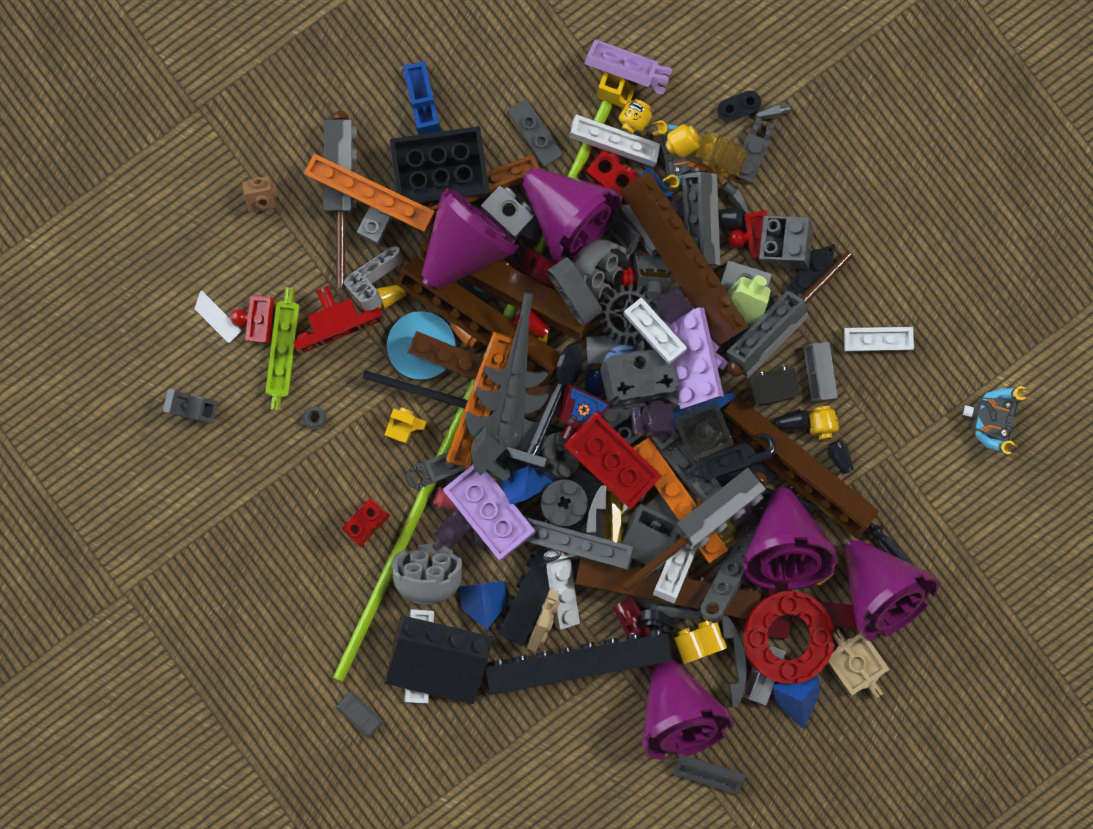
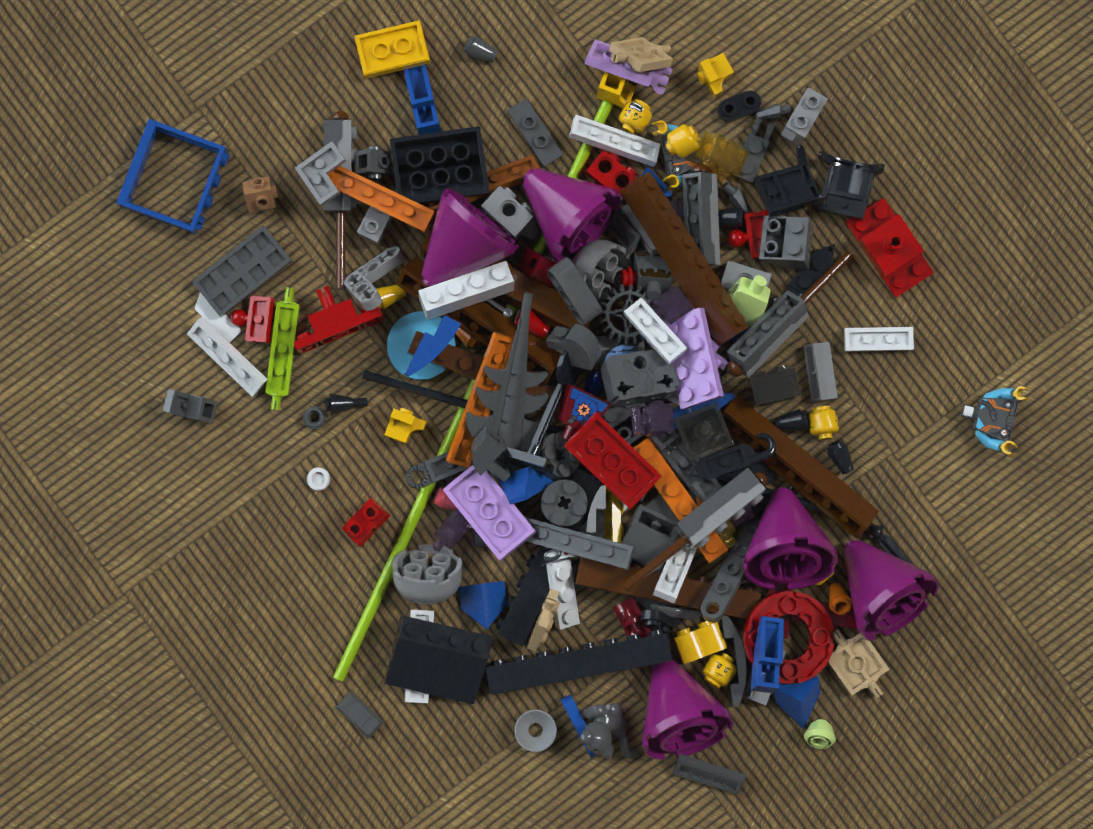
none -> blue window [116,119,230,235]
none -> white plate [187,317,268,397]
none -> dark grey plate [192,225,292,318]
none -> light grey plate [295,141,346,206]
none -> white tile [307,468,330,491]
none -> black cone [325,393,368,416]
none -> yellow tile [354,20,431,79]
none -> dark grey brick [355,146,391,180]
none -> blue slope [404,315,461,377]
none -> white brick [418,261,514,320]
none -> dark grey cone [463,36,498,63]
none -> white hinge [486,299,512,317]
none -> light grey piece [515,709,557,752]
none -> dark grey brick [546,323,601,370]
none -> blue beam [560,694,600,759]
none -> dark grey animal [581,703,640,759]
none -> tan plate [609,37,673,73]
none -> yellow brick [697,53,734,99]
none -> yellow head [703,653,737,689]
none -> blue slope [751,616,784,693]
none -> black piece [754,145,826,218]
none -> light grey panel [780,88,828,146]
none -> yellowish green cone [804,719,836,749]
none -> black piece [818,151,885,221]
none -> orange cone [829,583,852,615]
none -> red brick [845,197,934,298]

